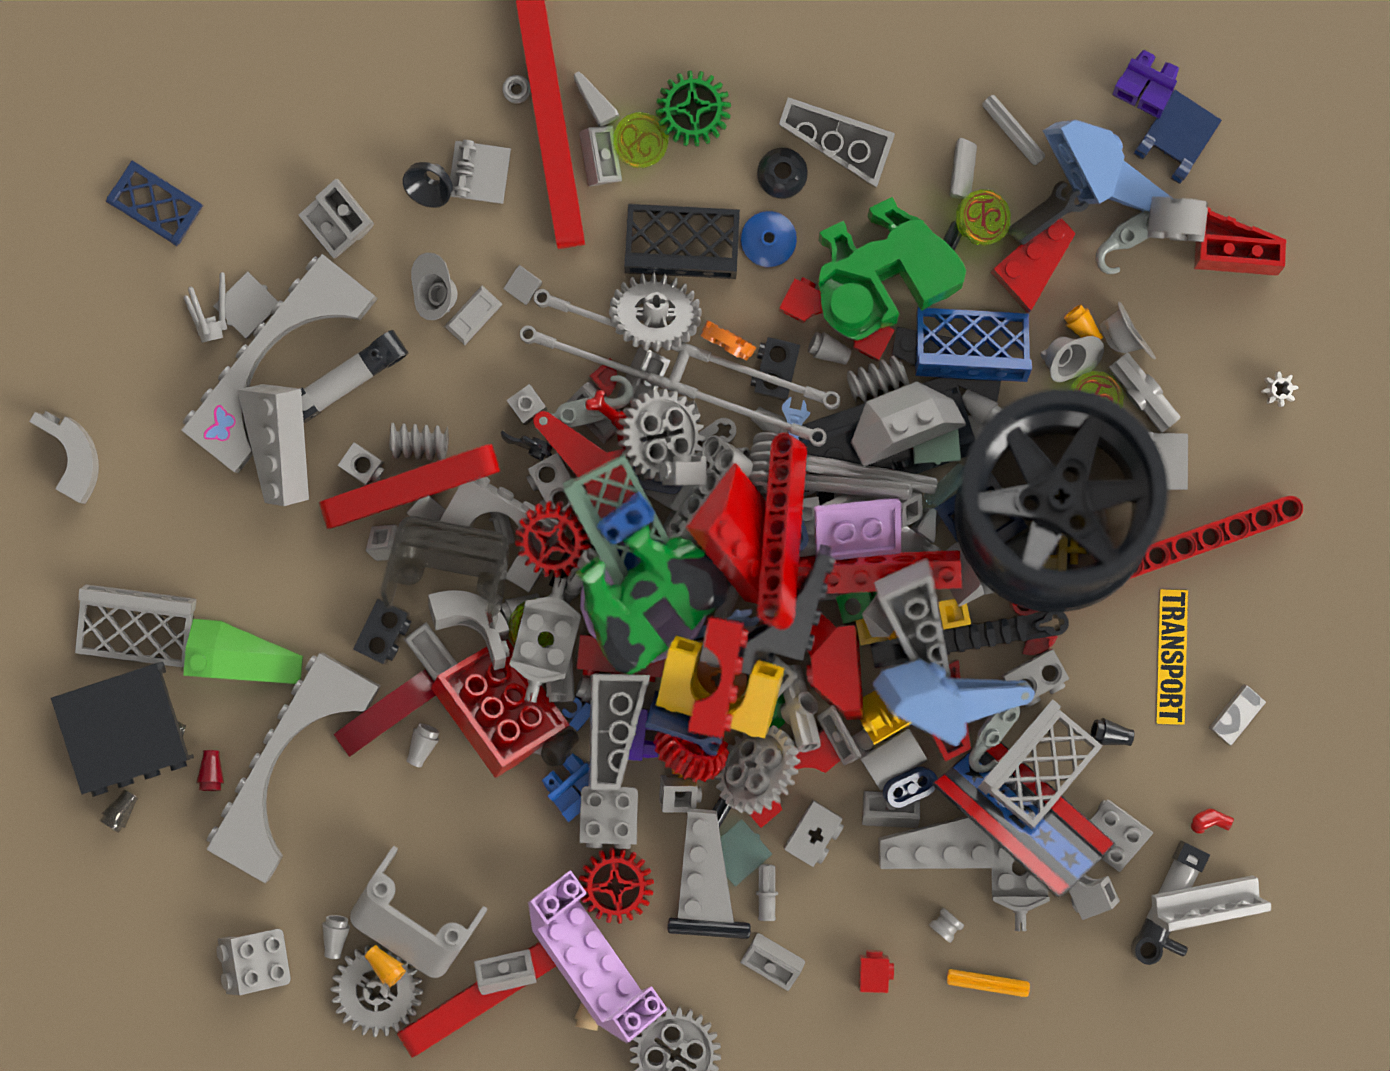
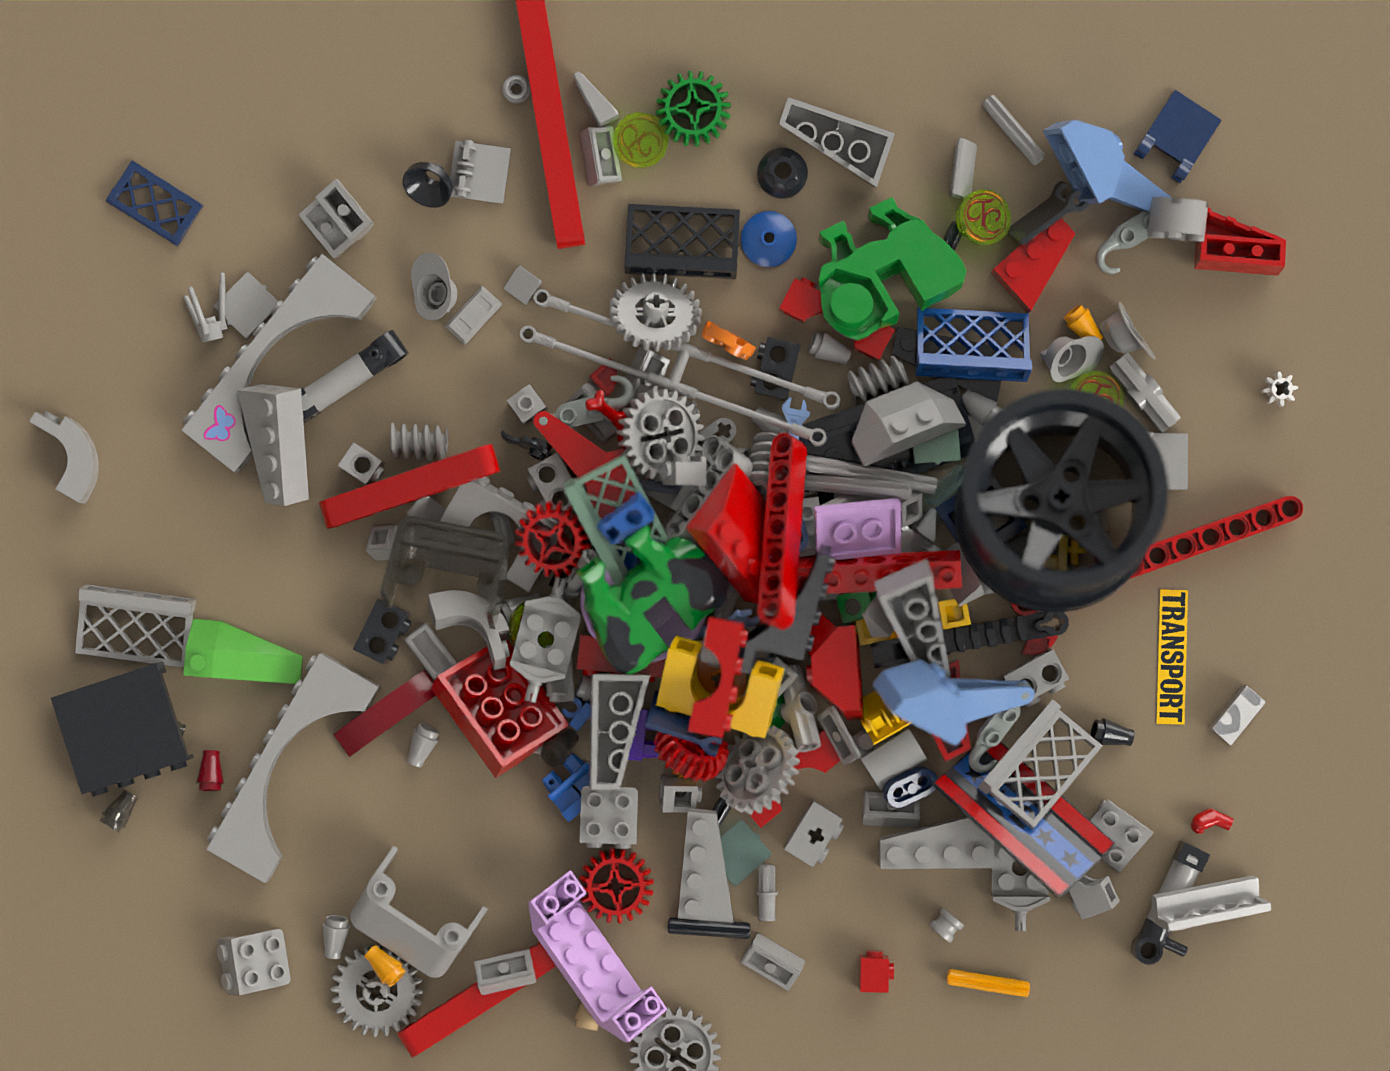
dark purple hips [1112,50,1179,119] -> none

